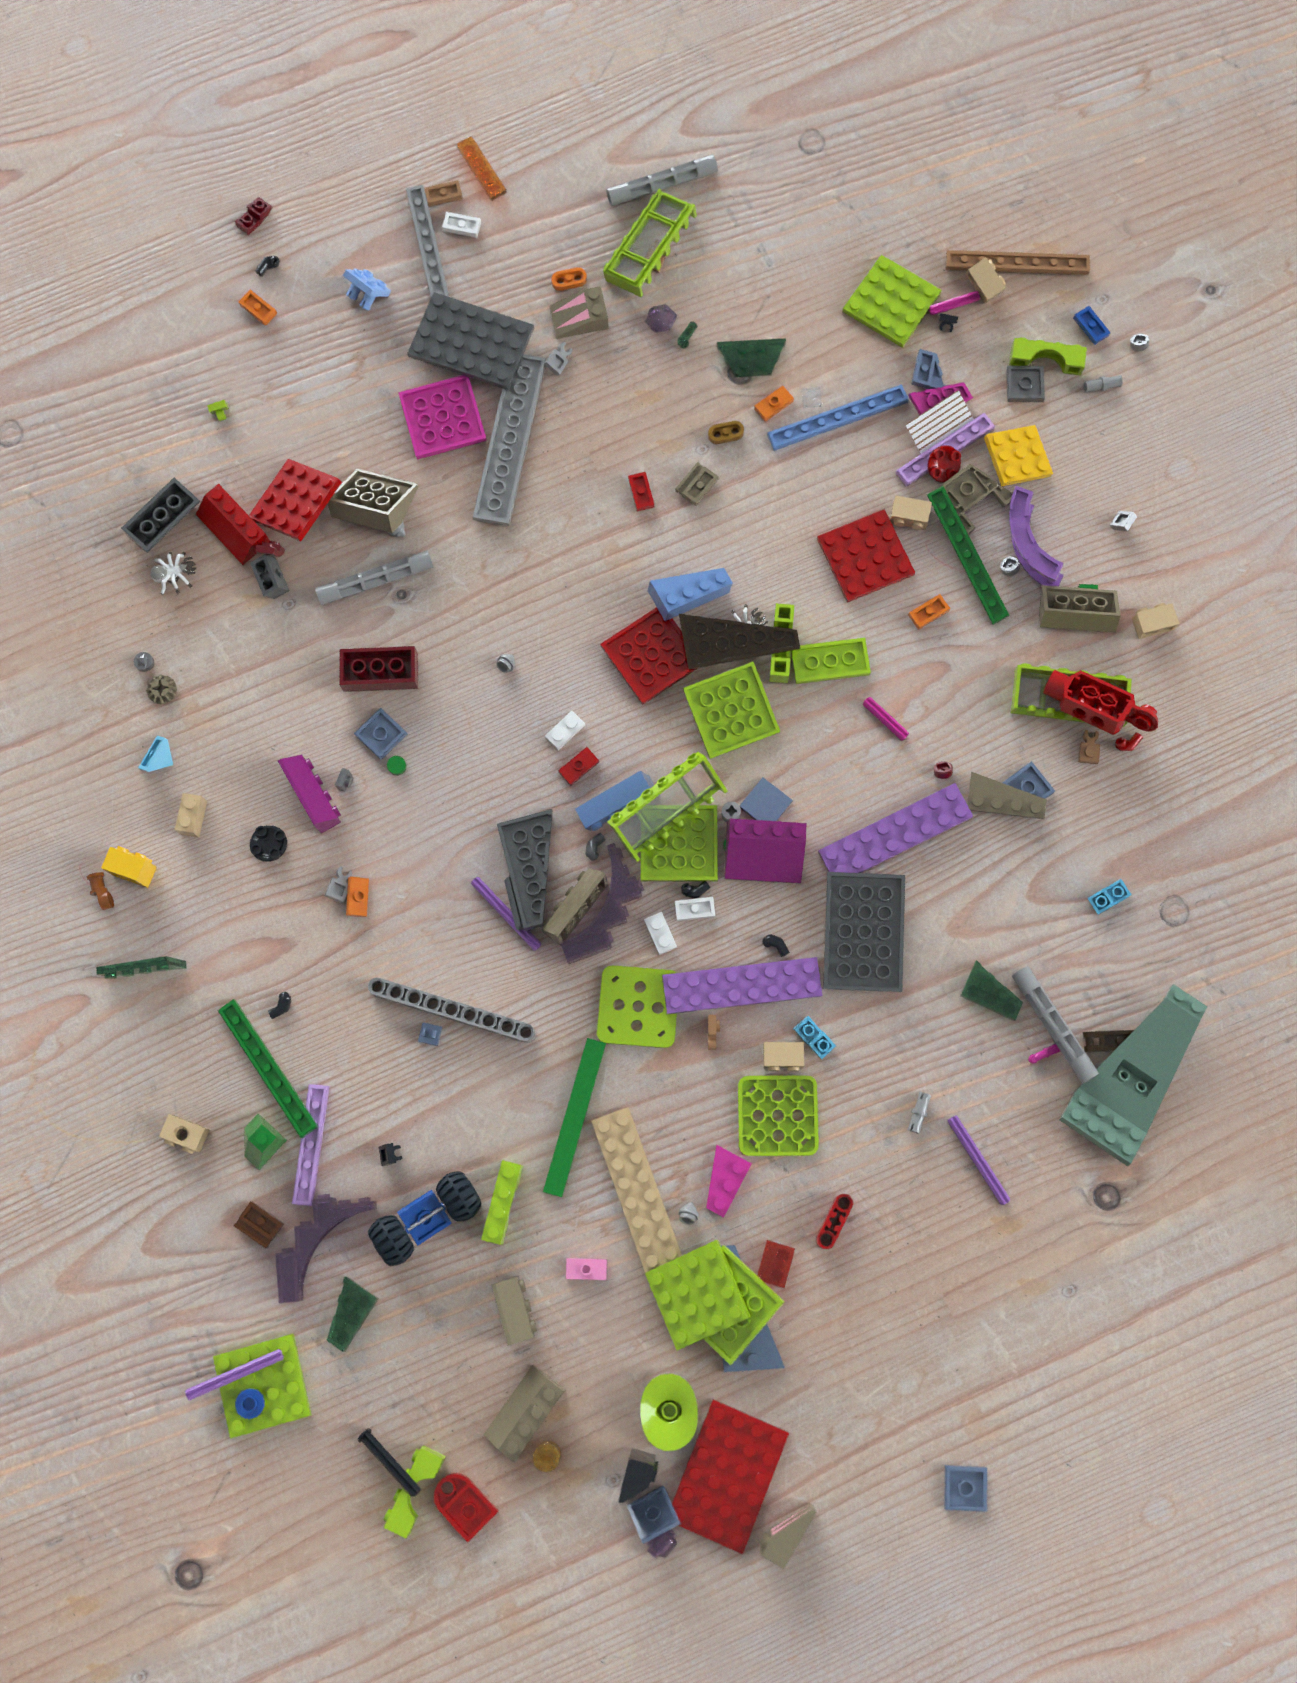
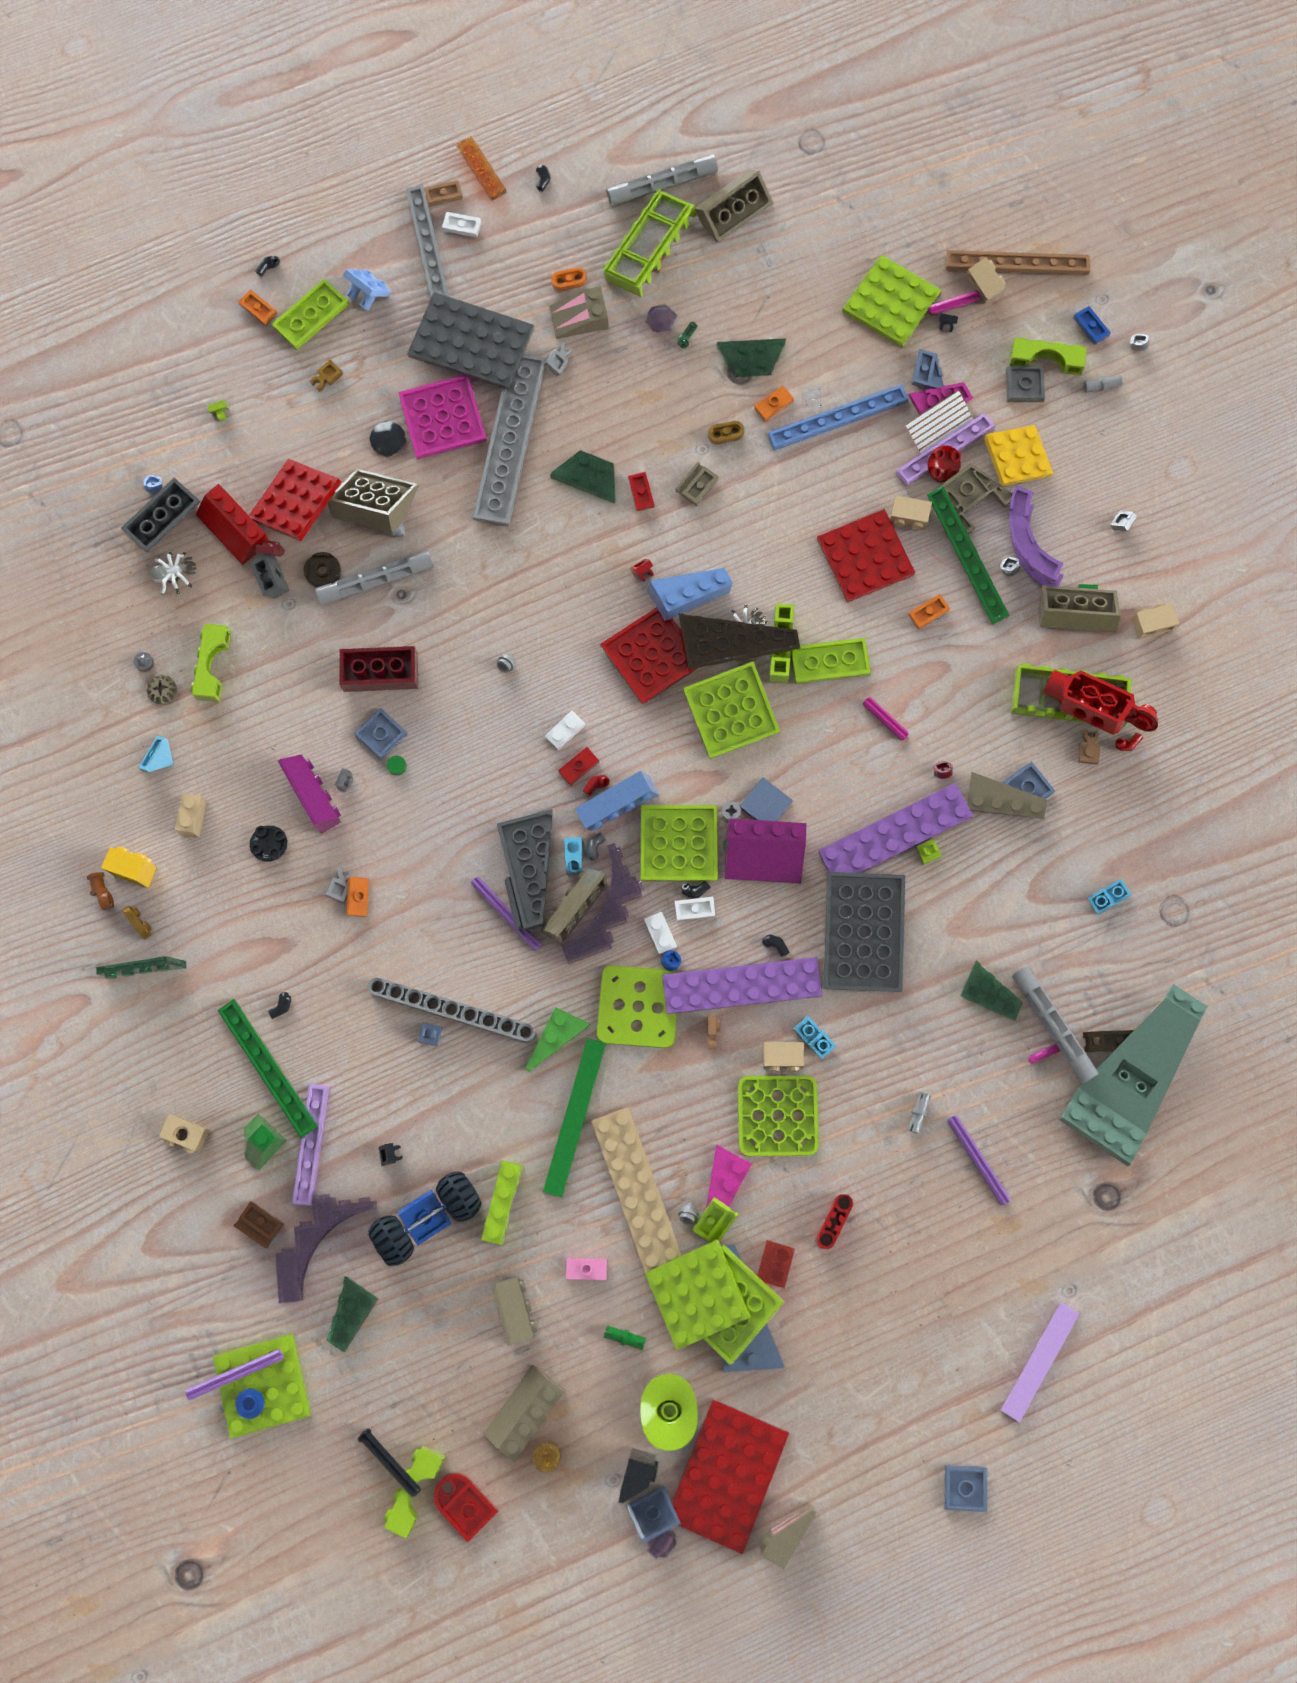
dark red slope [235,197,272,235] -> none
window [607,752,728,862] -> none
none -> pearl gold plate [122,905,152,940]
none -> medium blue tile [143,475,163,493]
none -> lime arch [191,623,231,702]
none -> lime plate [272,278,349,350]
none -> dark brown tile [304,552,341,588]
none -> pearl gold plate [310,359,343,392]
none -> black dish [370,421,406,457]
none -> bright green wing [525,1007,590,1071]
none -> black arm [536,165,551,192]
none -> clear green wing [550,450,616,504]
none -> medium azure leg [564,837,583,874]
none -> red arm [583,775,610,796]
none -> green pin [603,1325,646,1350]
none -> red tile [630,559,654,582]
none -> blue tile [661,950,681,971]
none -> lime plate [692,1197,739,1242]
none -> dark tan slope [695,169,773,242]
none -> lime tile [915,839,942,865]
none -> lavender tile [1001,1302,1080,1422]

